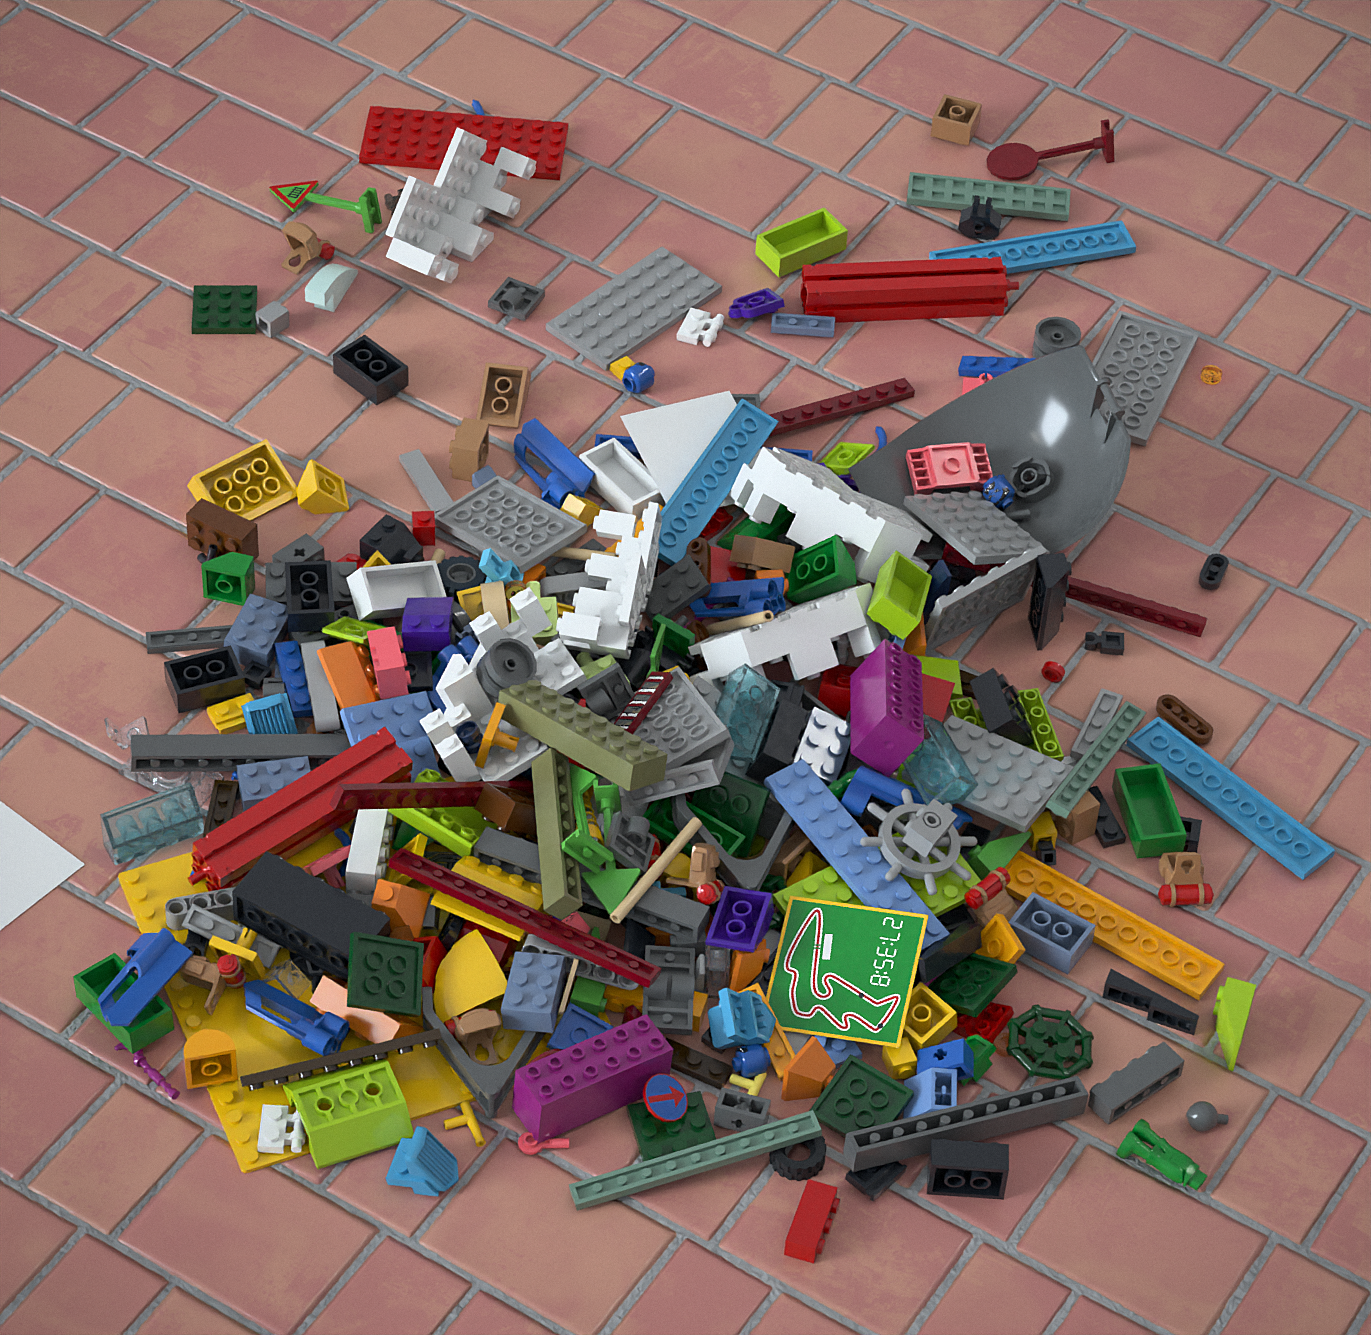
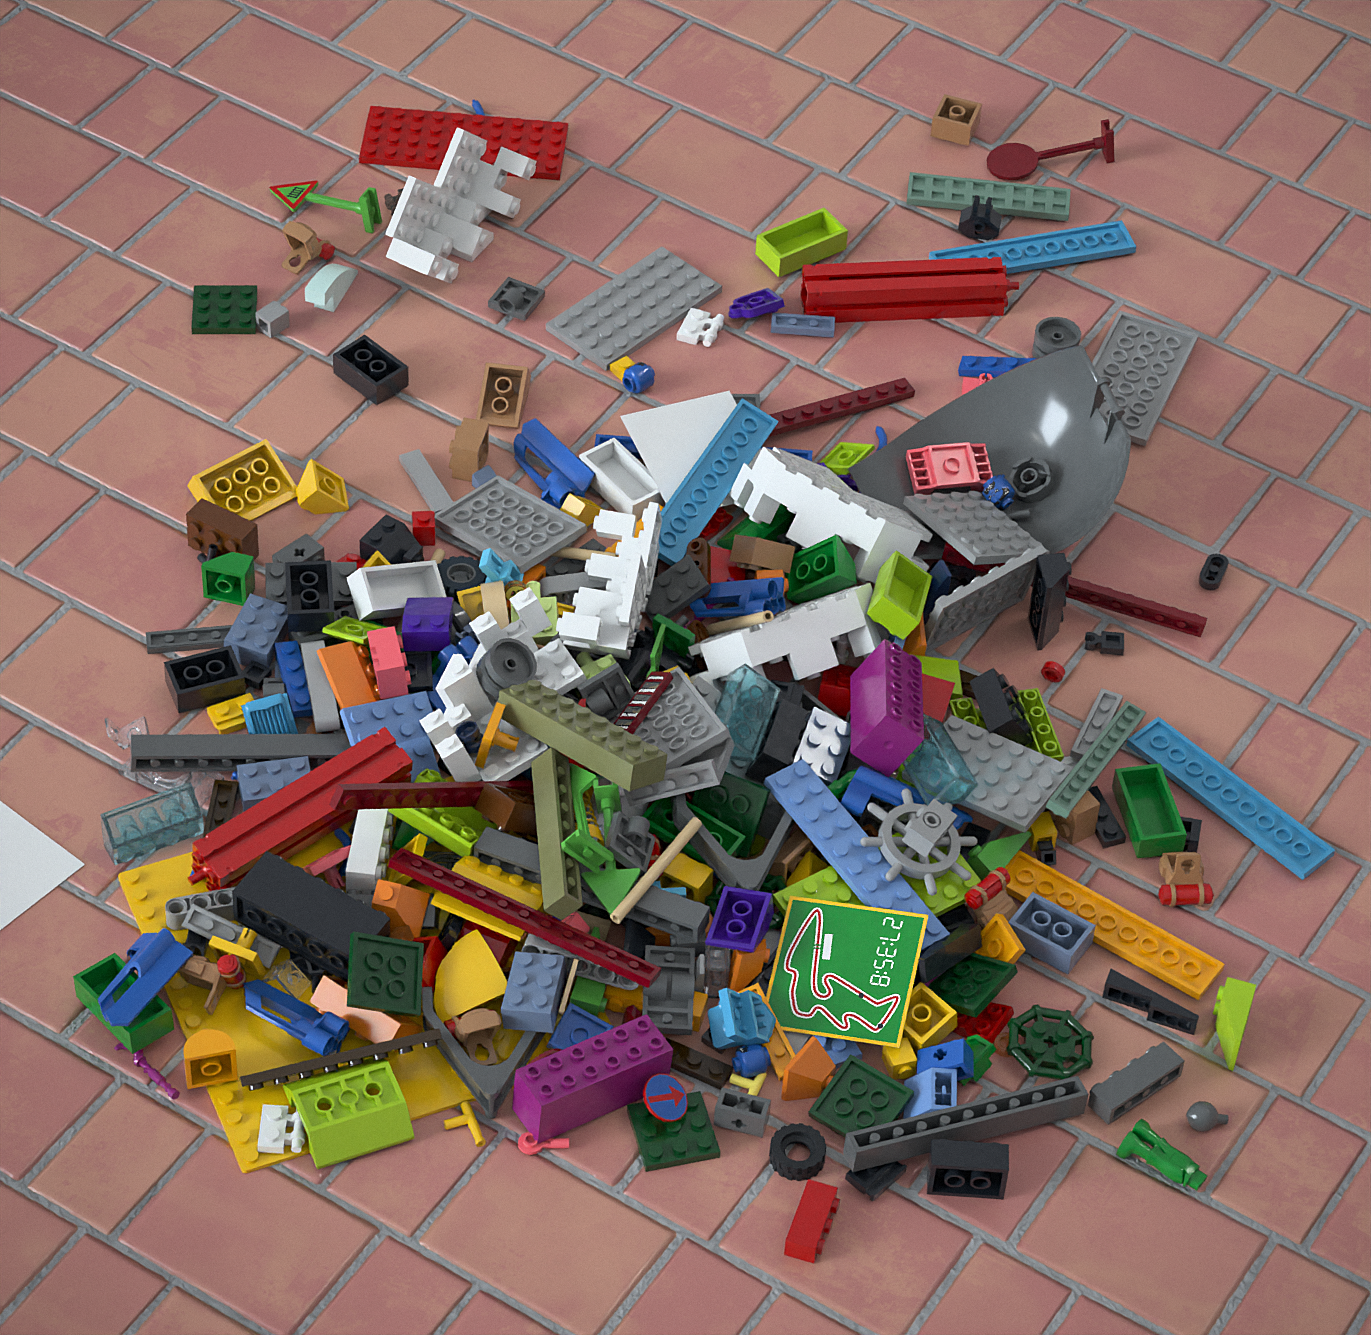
dark azure piece [386,1126,459,1197] -> none
sand green plate [569,1110,822,1211] -> none
medium nougat piece [666,843,725,905] -> none
reddish brown plate [1156,694,1214,744] -> none
clear orange tile [1200,365,1222,385] -> none

